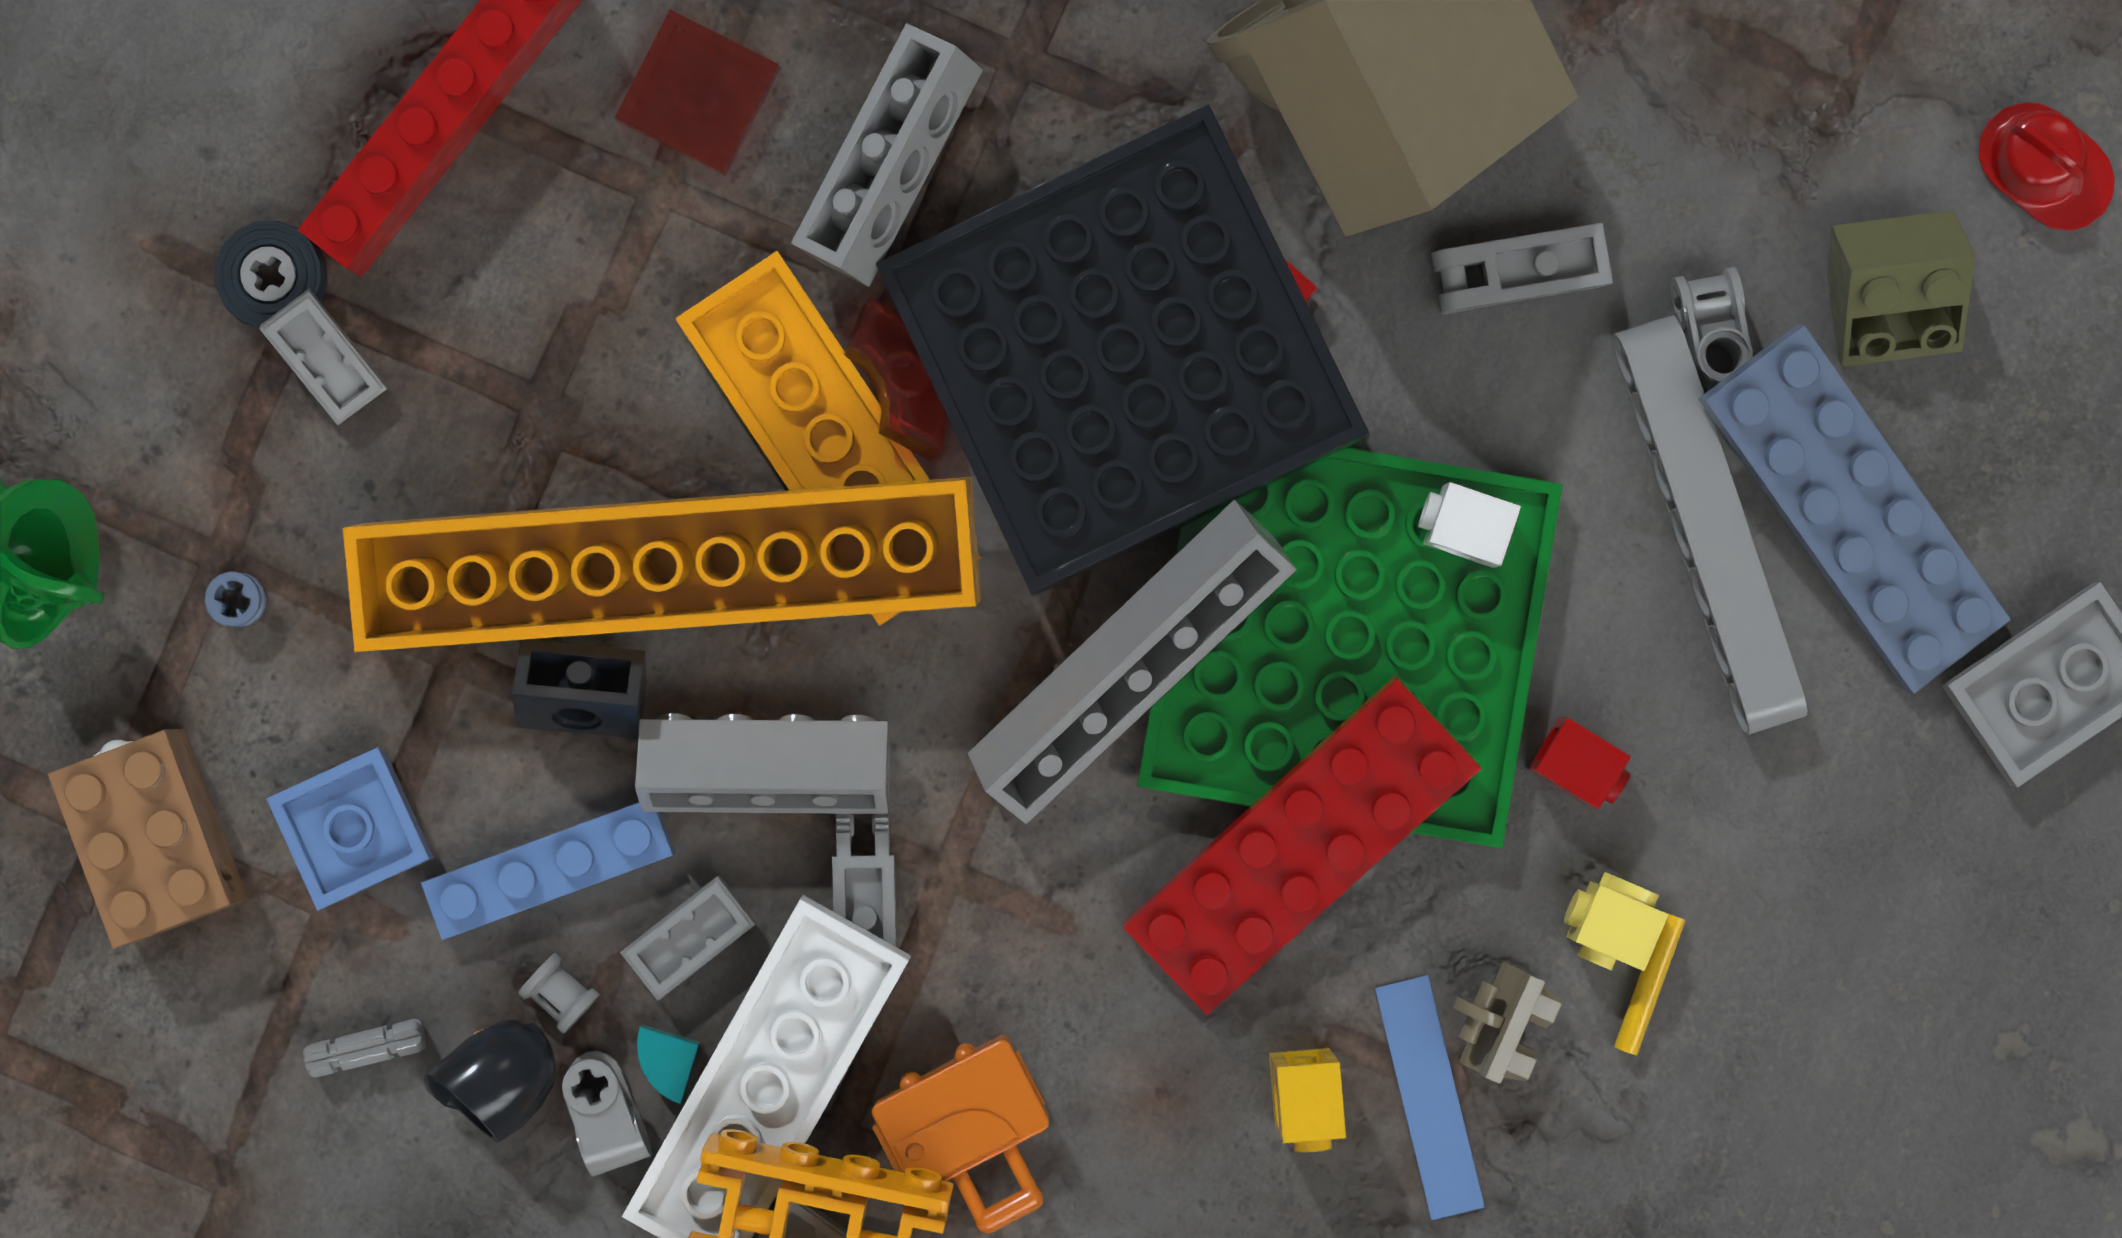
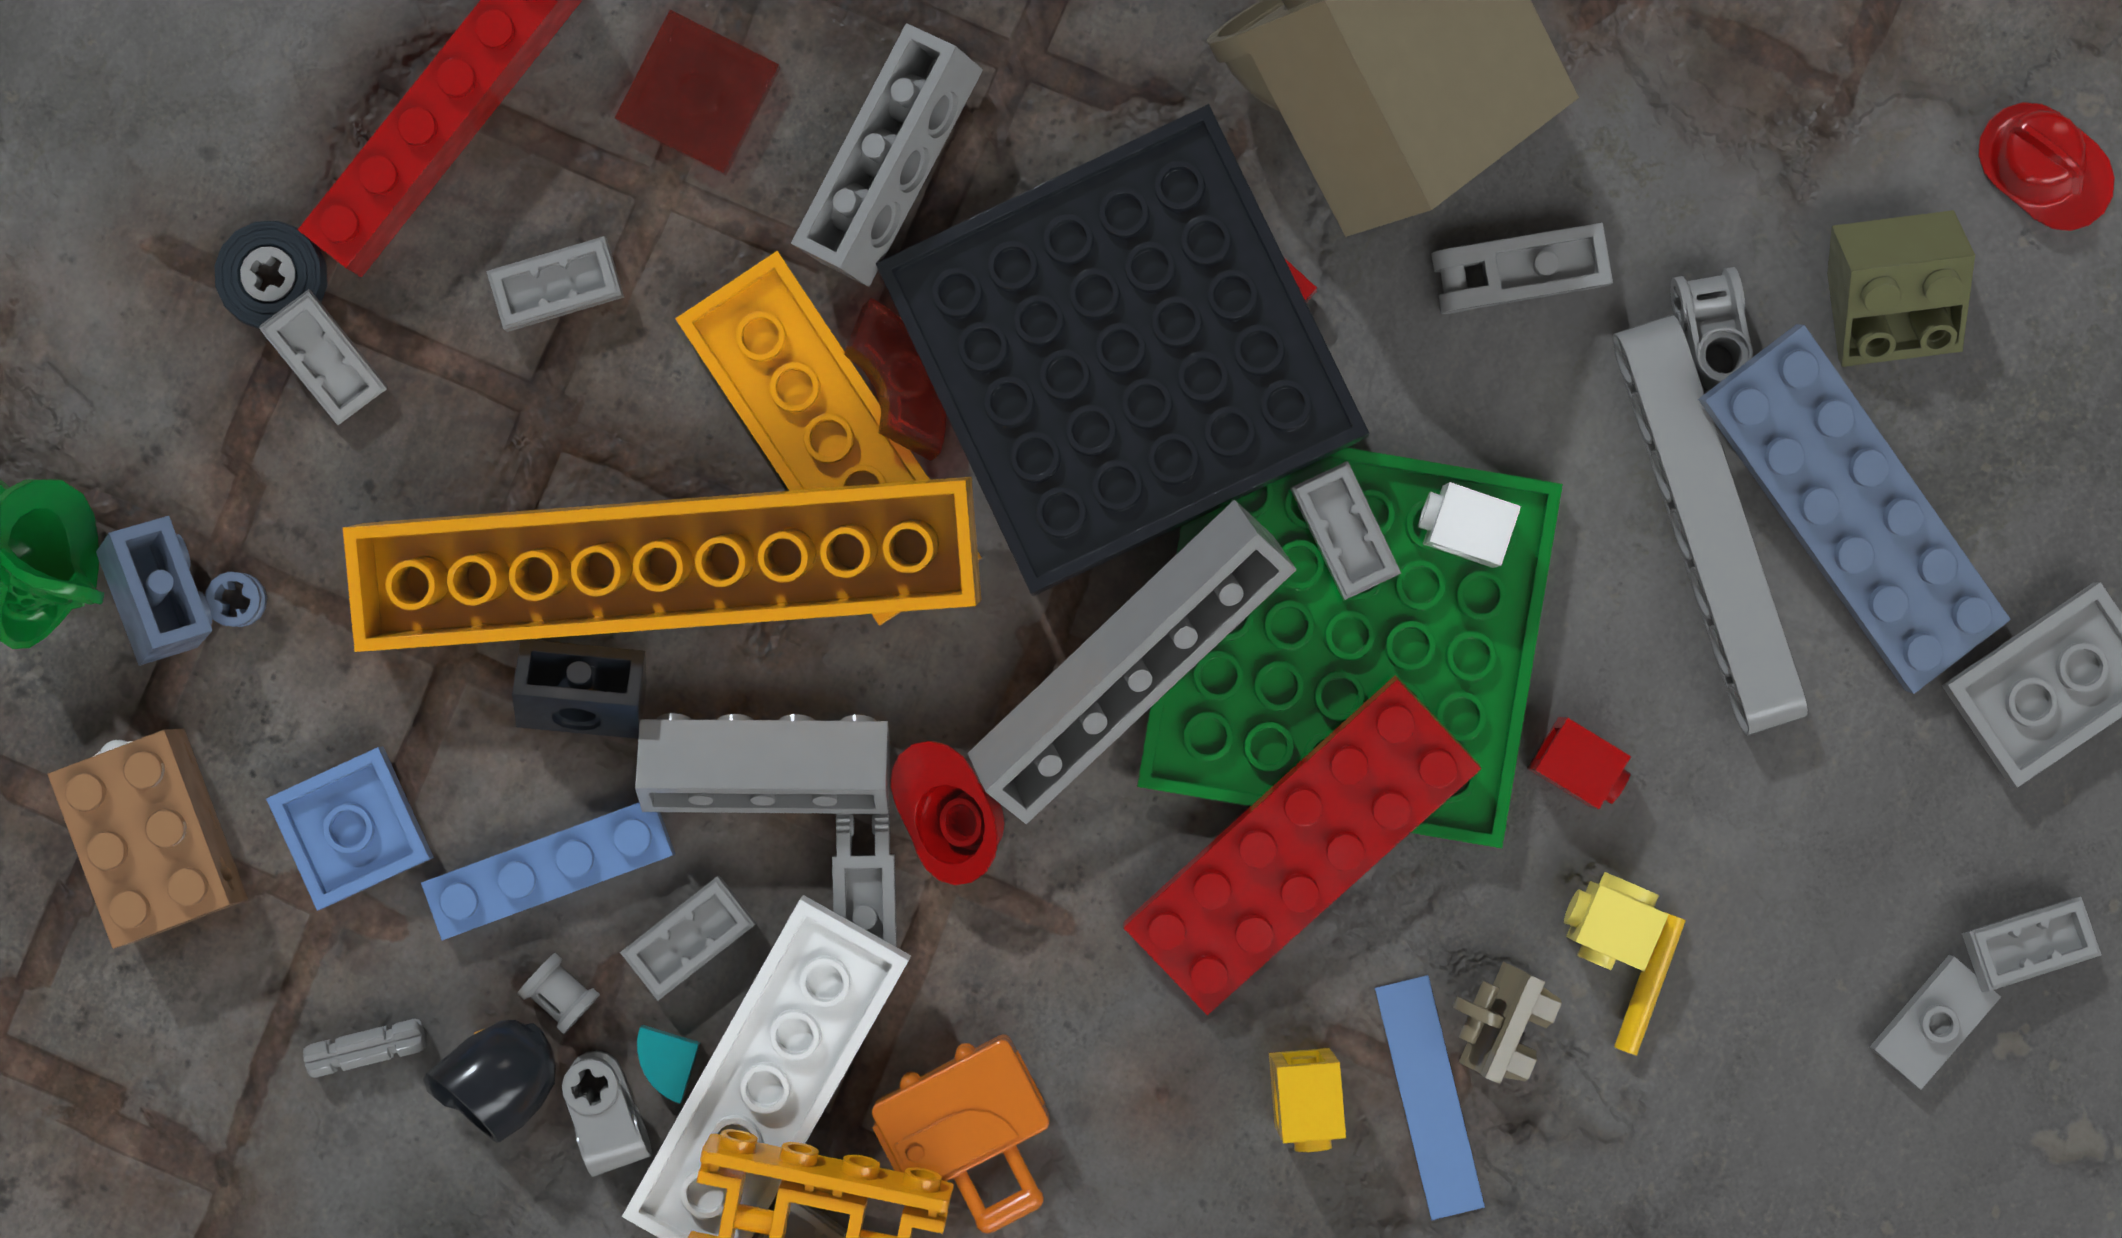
none -> sand blue brick [96,516,212,666]
none -> light grey plate [486,236,624,332]
none -> red piece [891,741,1005,885]
none -> light grey plate [1290,461,1401,600]
none -> light grey plate [1869,955,2001,1090]
none -> light grey plate [1962,896,2102,992]

